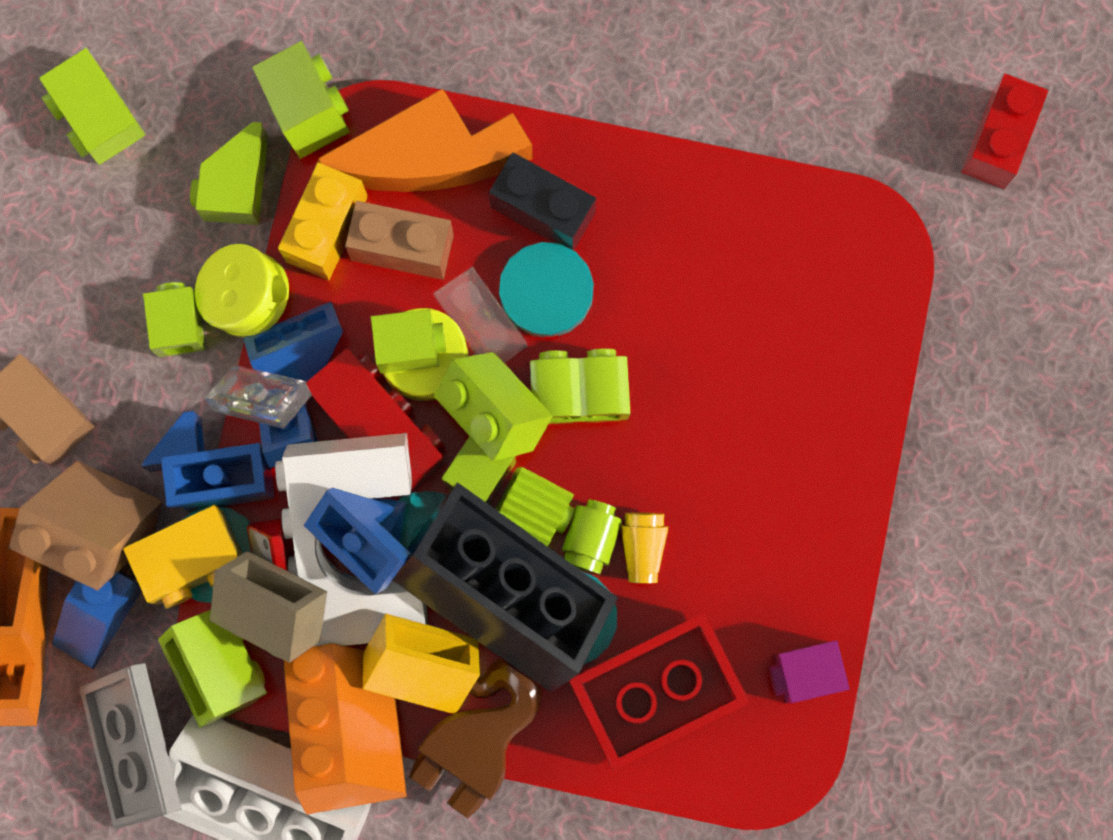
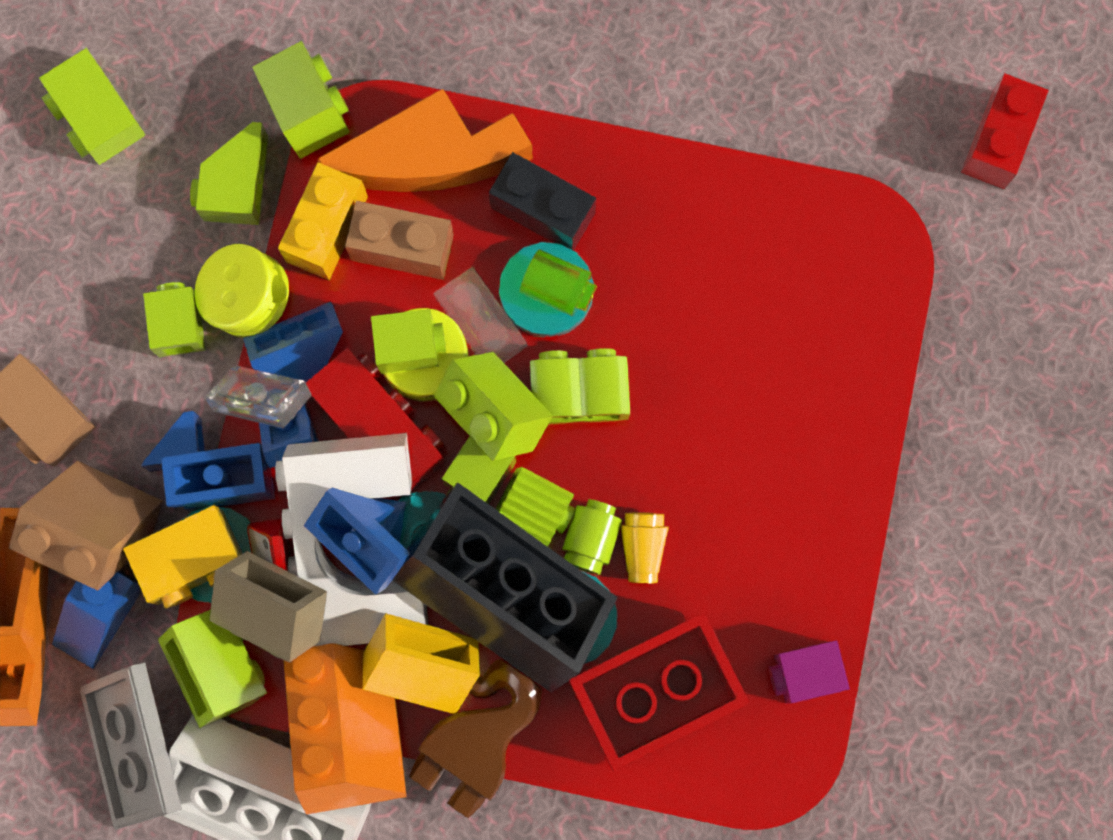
none -> clear neon green brick [519,249,597,317]

